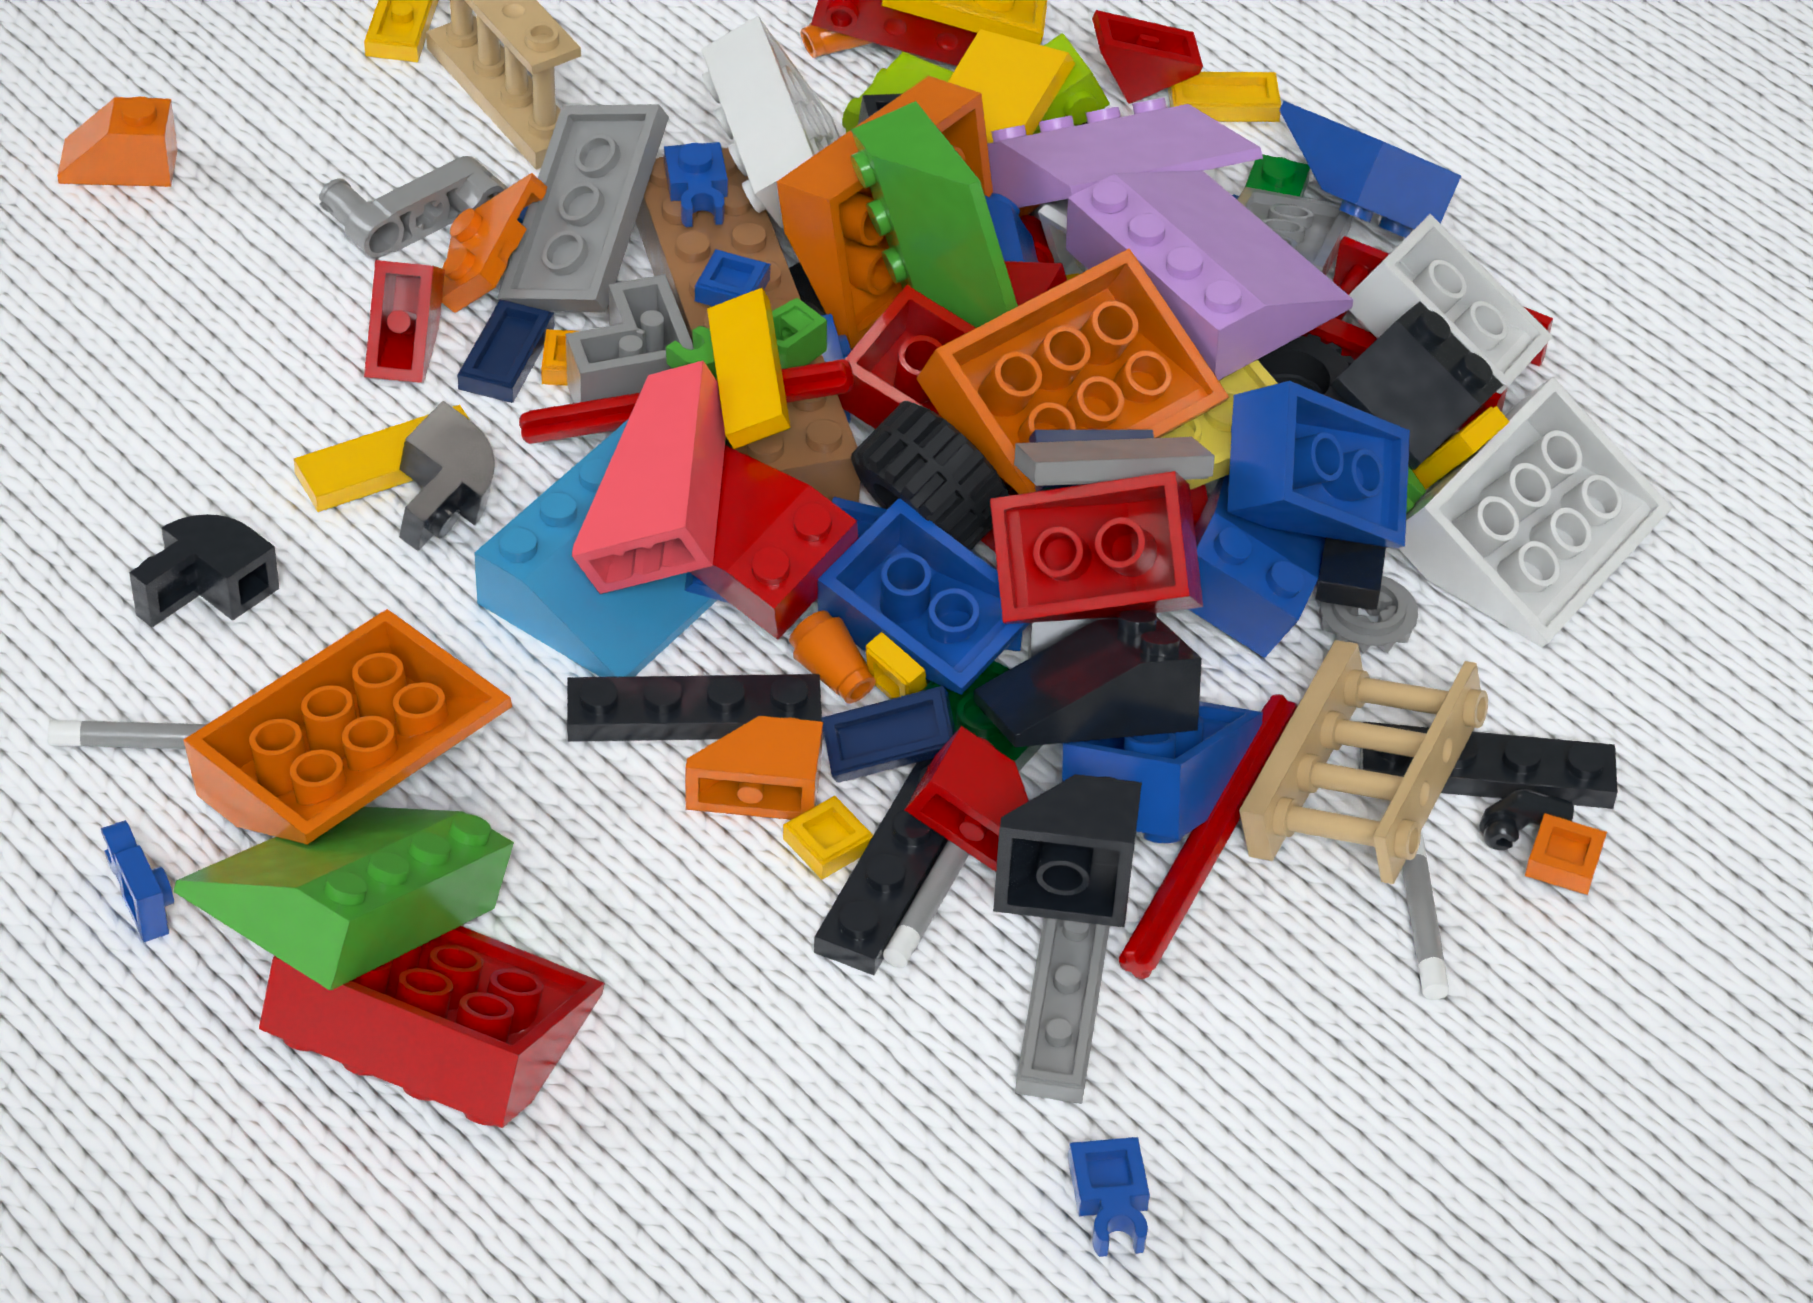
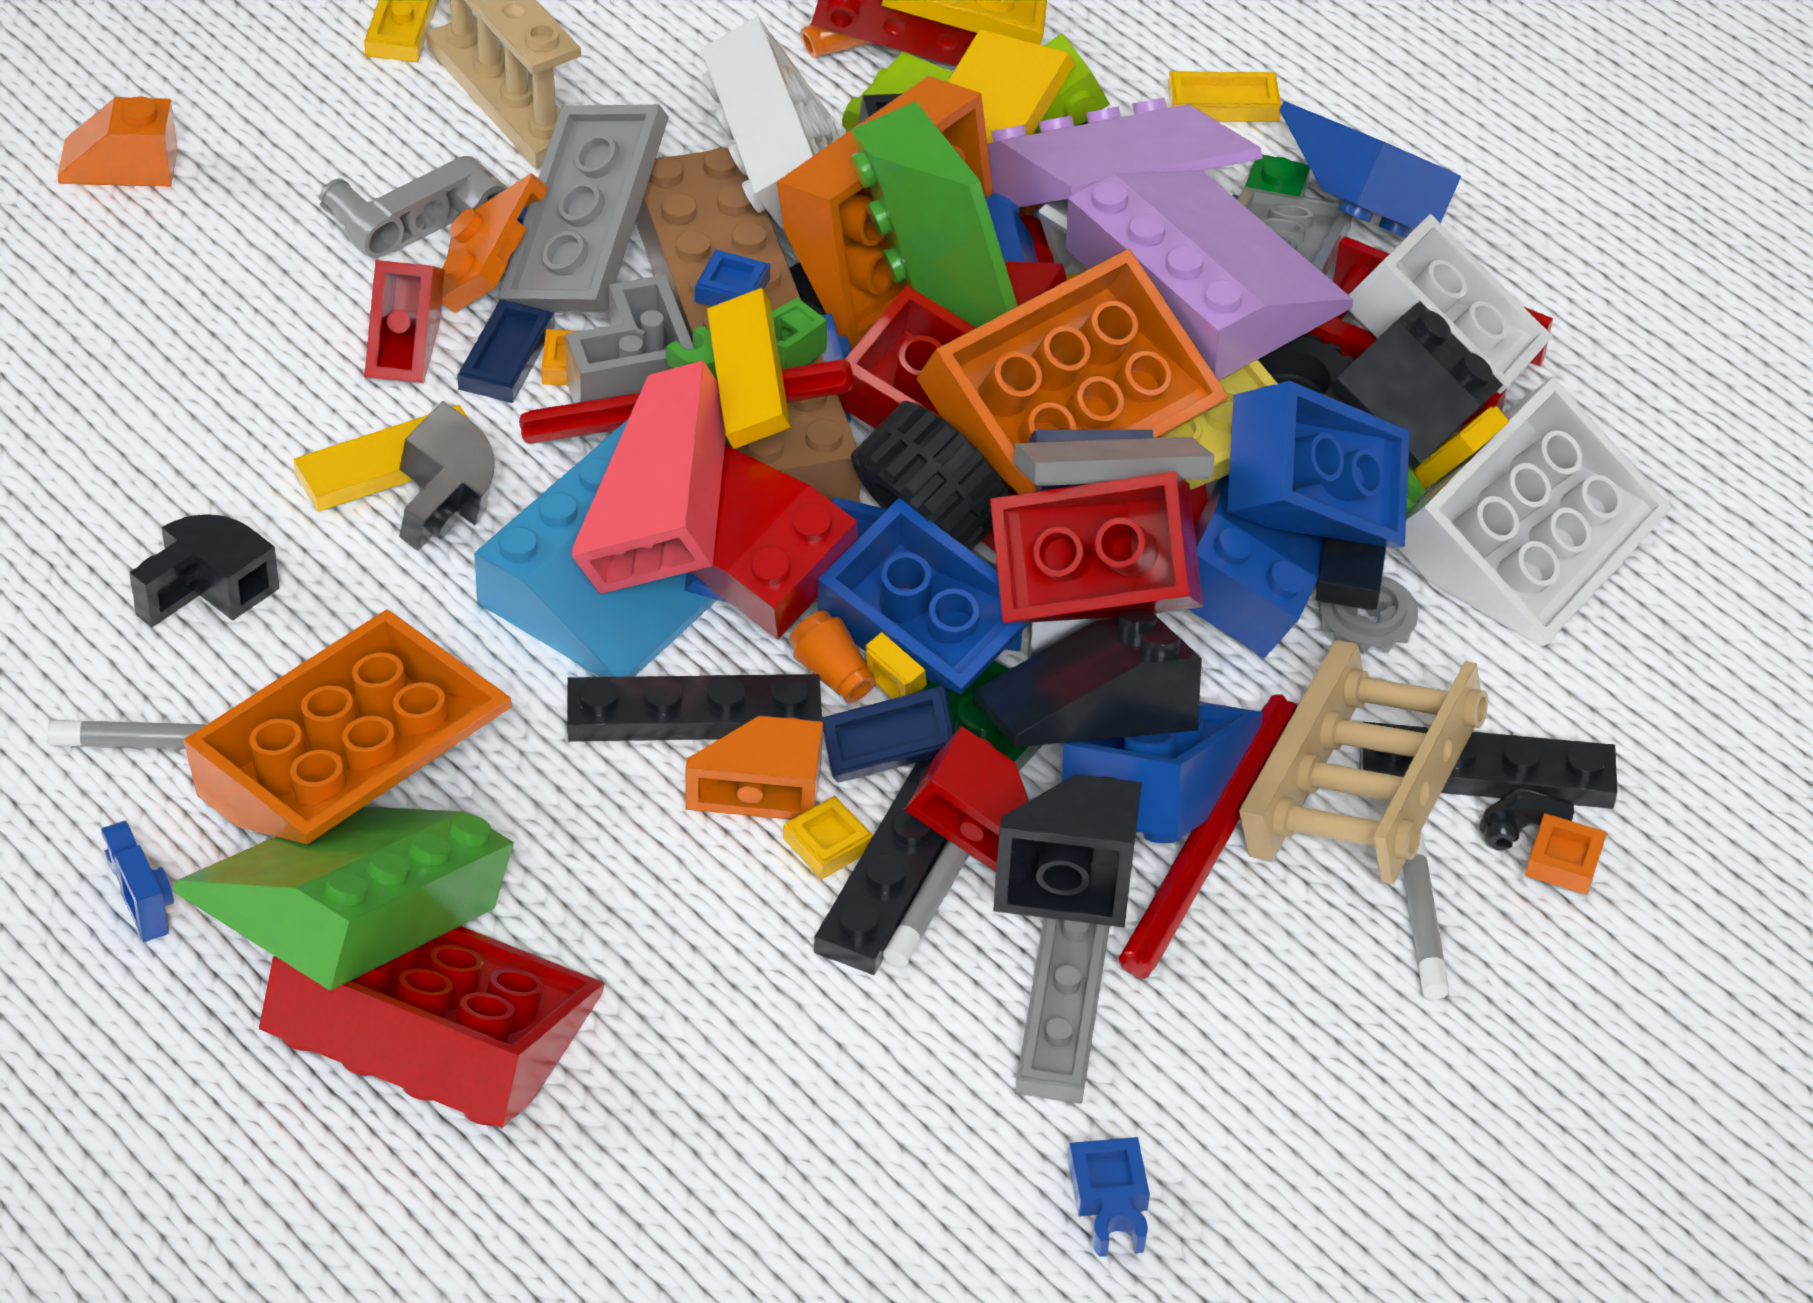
blue plate [664,142,728,227] -> none
red slope [1092,10,1203,104] -> none

